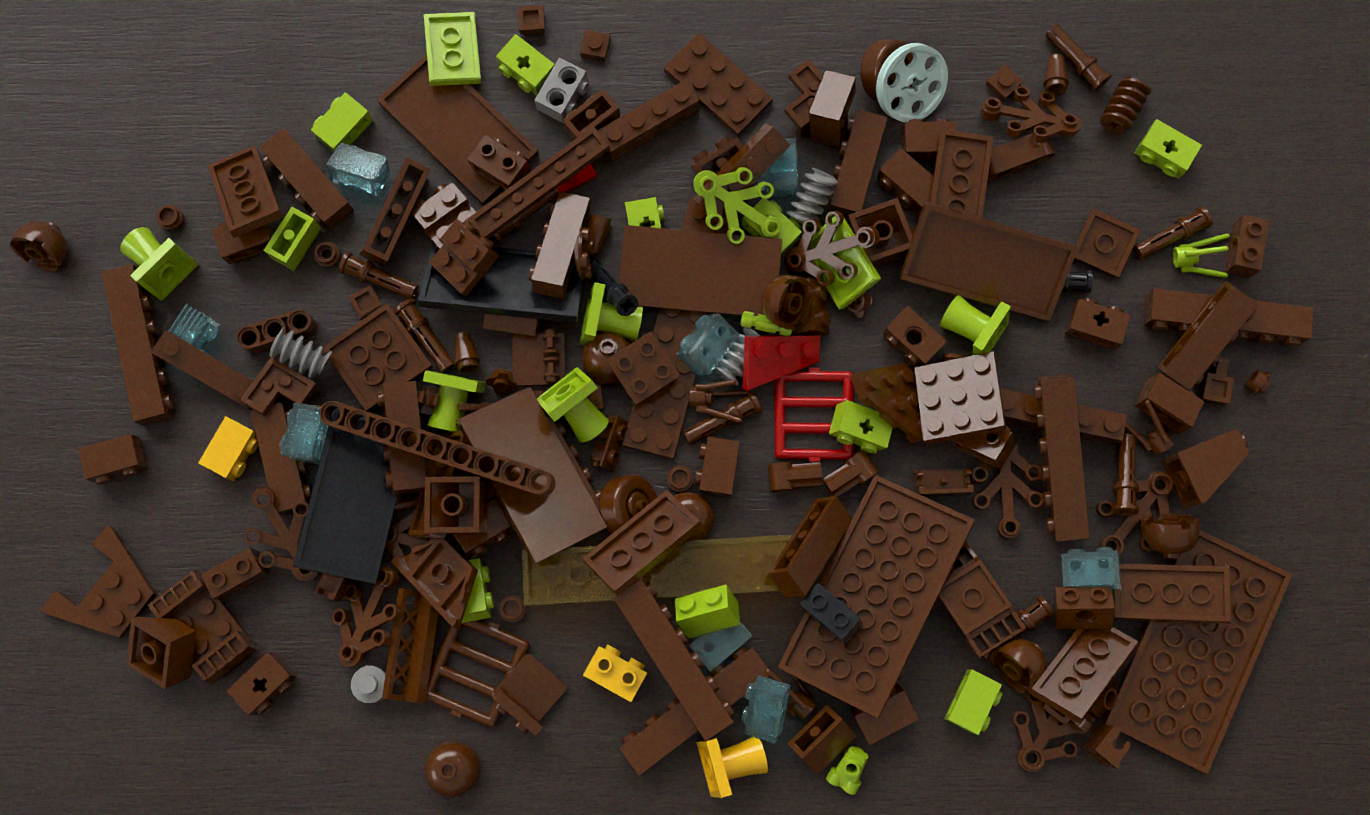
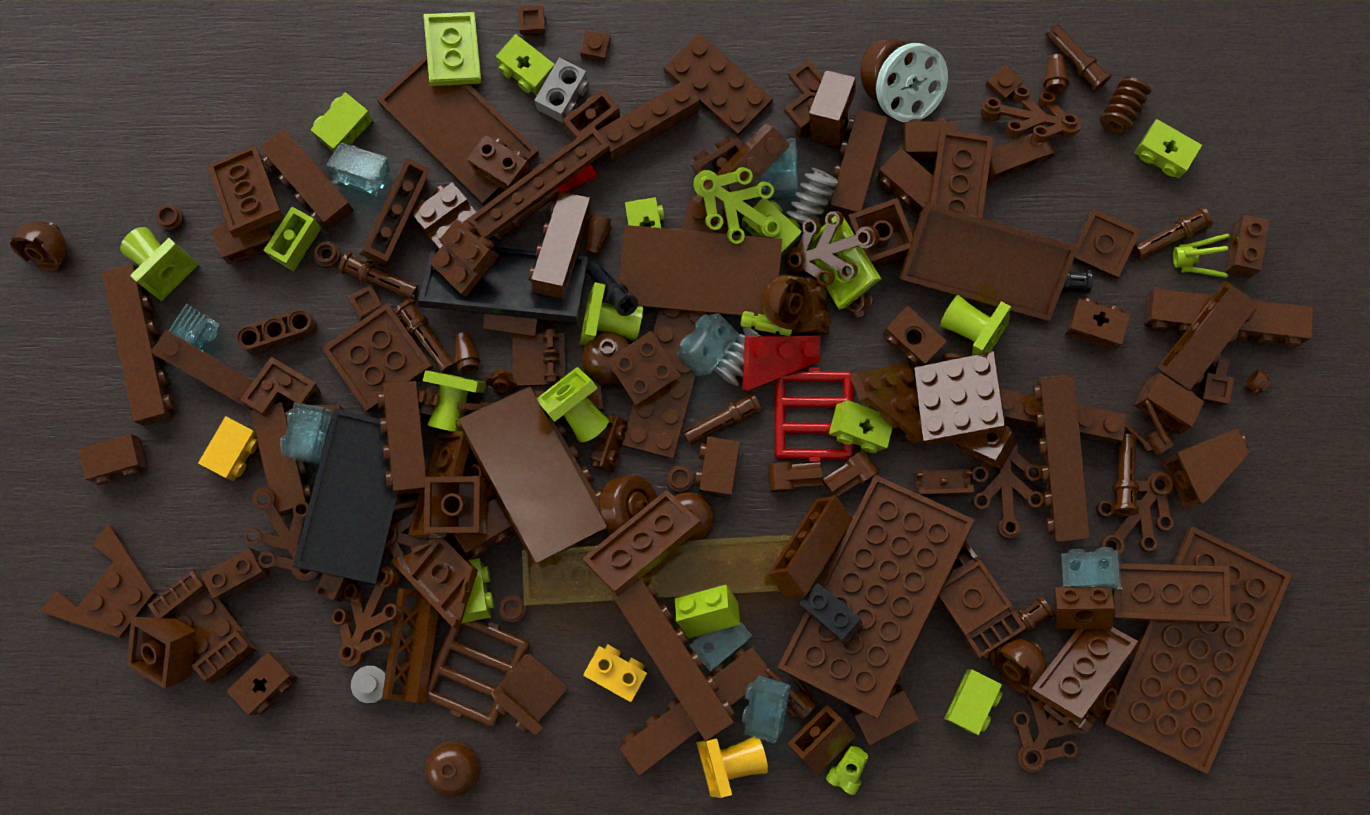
light grey piece [269,327,332,379] -> none
reddish brown beam [319,401,556,496] -> none
reddish brown dish [574,227,595,280] -> none
reddish brown plant [689,380,755,423] -> none
reddish brown hinge [1081,724,1130,769] -> none
reddish brown cylinder [1143,513,1200,558] -> none

